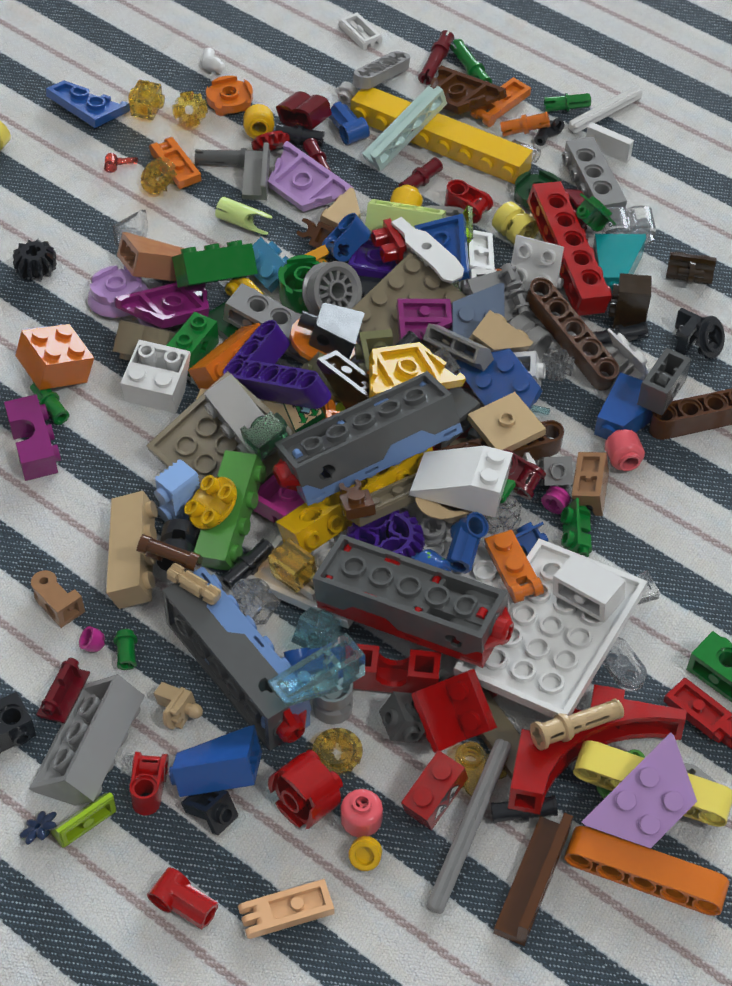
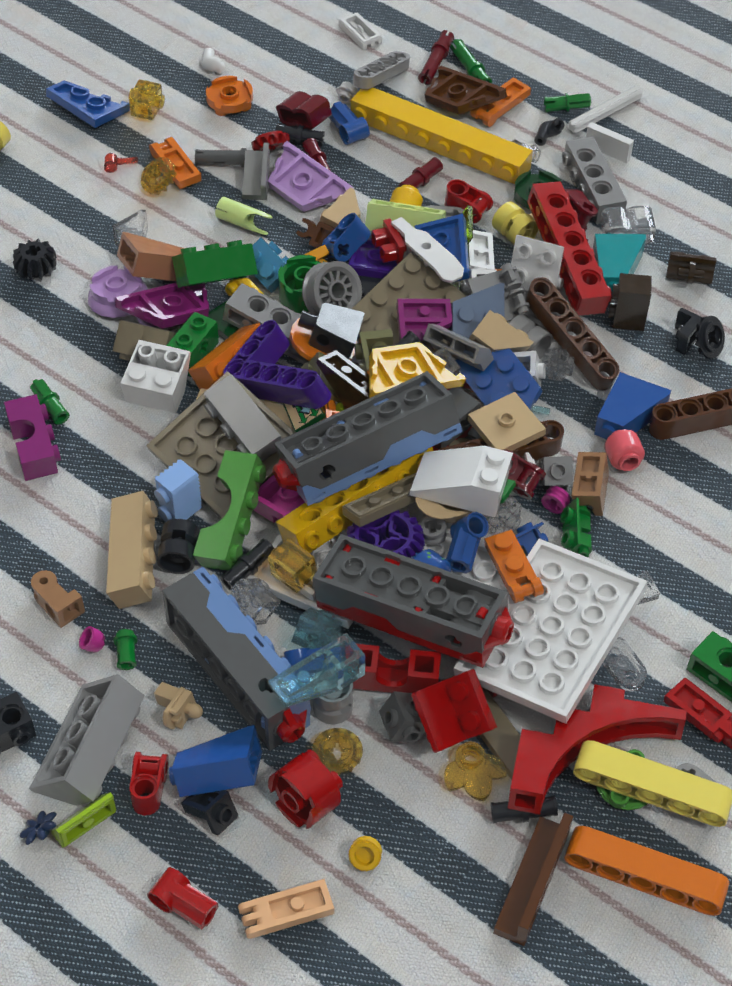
orange brick [15,324,94,390] -> none
dark red hinge [36,658,90,724] -> none
reddish brown plate [136,534,203,572] -> none
tan axle [166,563,221,605] -> none
clear yellow brick [172,91,208,127] -> none
yellow dish [184,475,237,529] -> none
clear green brick [240,411,288,460] -> none
yellow head [243,104,274,139] -> none
reddish brown plate [339,479,376,521] -> none
coral head [341,789,383,837] -> none
light aqua fence [362,86,447,171] -> none
red brick [401,750,468,830] -> none
light grey axle [427,739,511,914] -> none
orange pin [500,112,550,137] -> none
tan pin [530,699,624,750] -> none
white brick [553,552,626,623] -> none
green hinge [576,193,617,232] -> none
lavender wing [582,732,697,848] -> none
black pin [593,322,649,346] -> none
white hinge [607,328,650,380] -> none
dark grey brick [637,347,691,416] -> none

